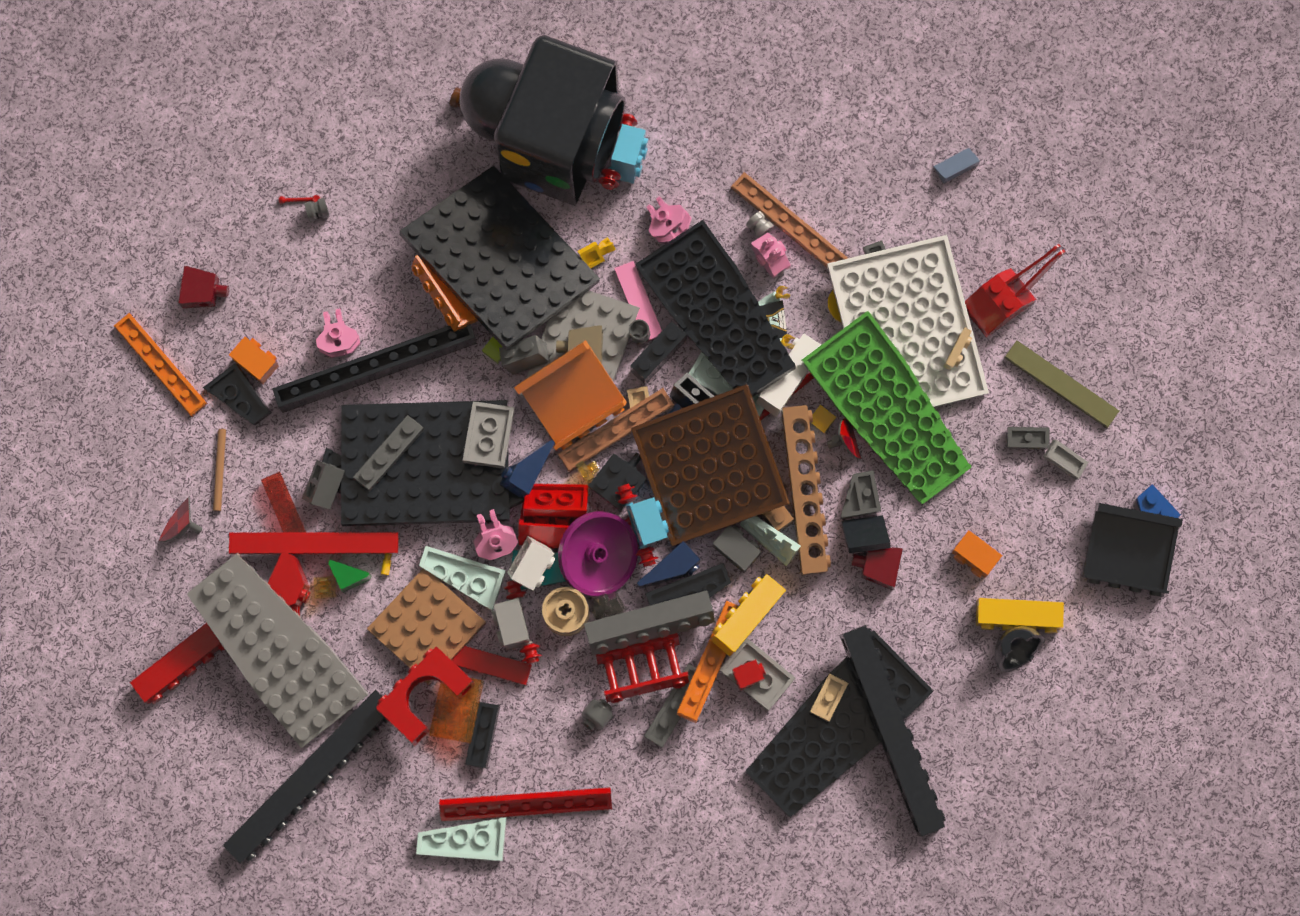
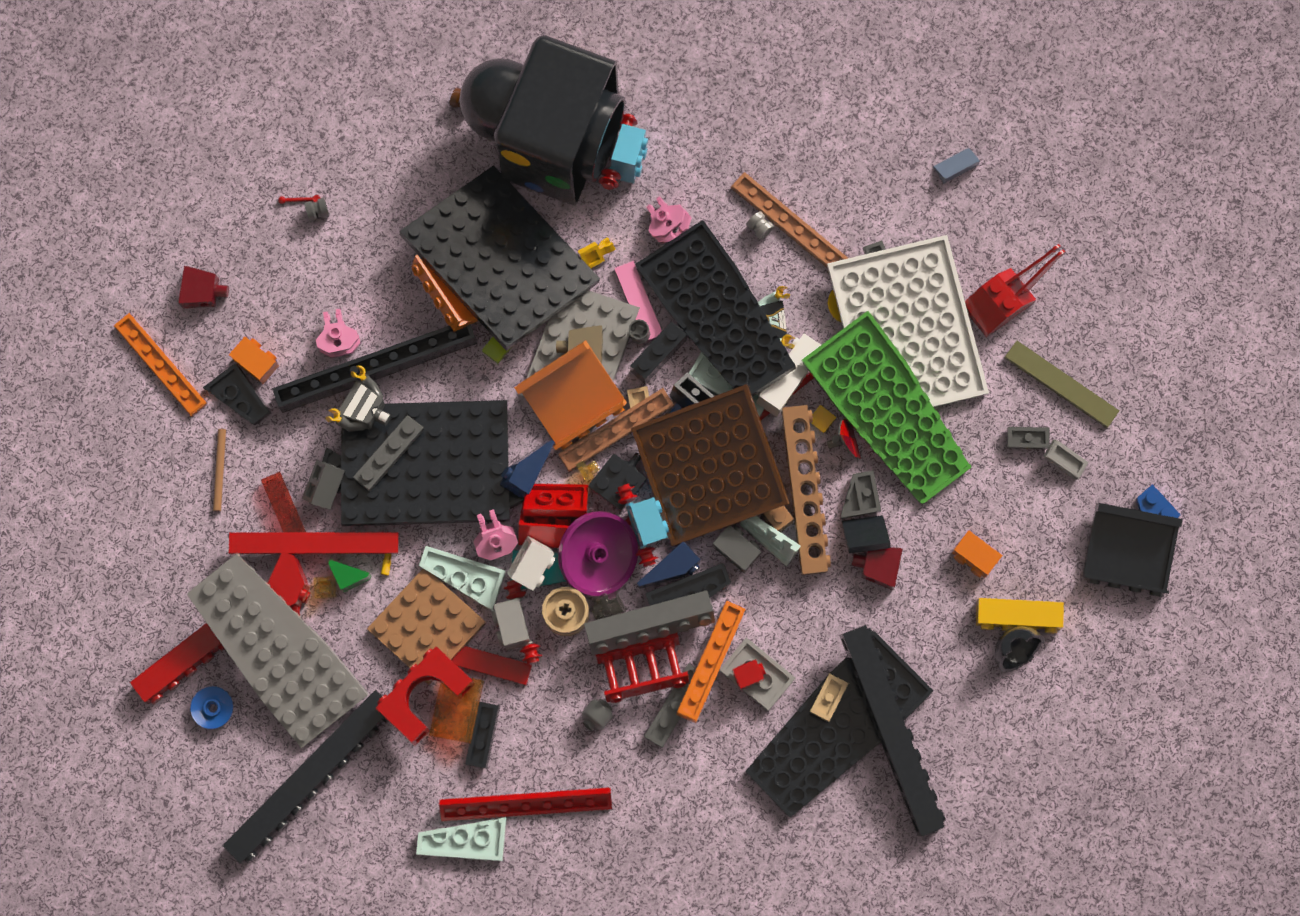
shield [159,497,202,542] -> none
light grey plate [463,401,514,469] -> none
dark grey brick [499,335,549,375] -> none
yellow brick [711,574,786,657] -> none
bright pink hinge [751,233,791,278] -> none
tan plate [943,327,972,370] -> none
none -> blue dish [190,686,233,729]
none -> dark grey torso [325,366,391,432]

